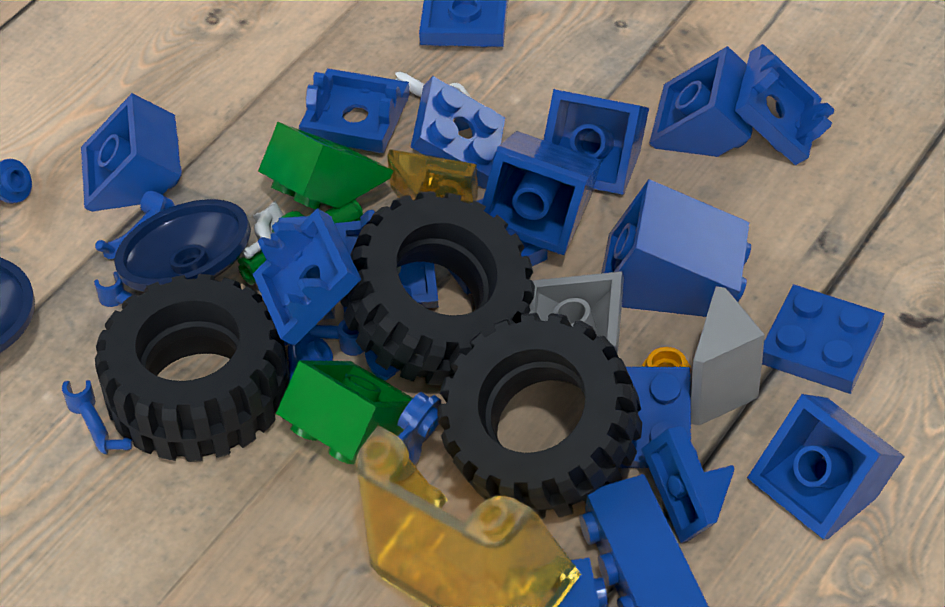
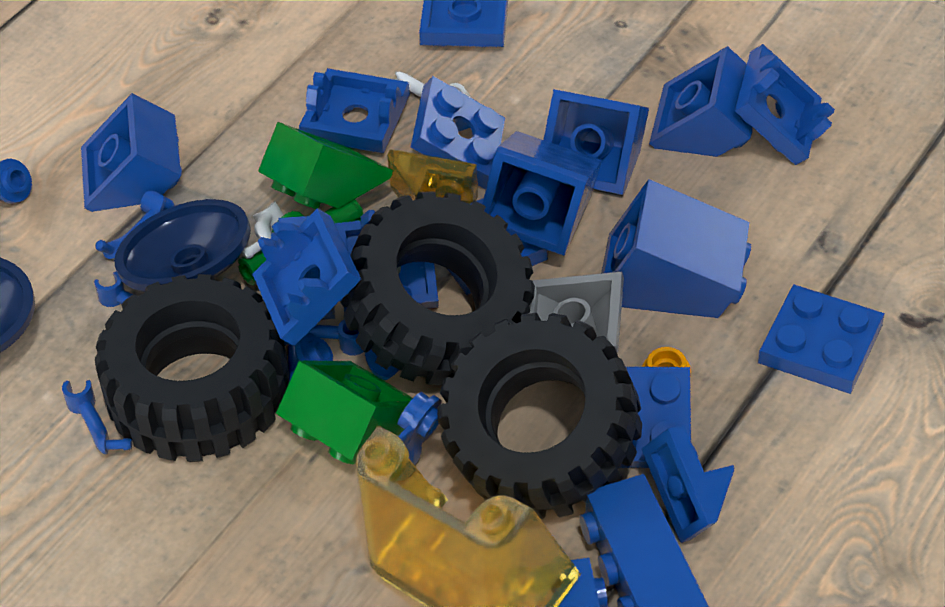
light grey slope [691,286,765,425] -> none
blue slope [747,394,905,539] -> none

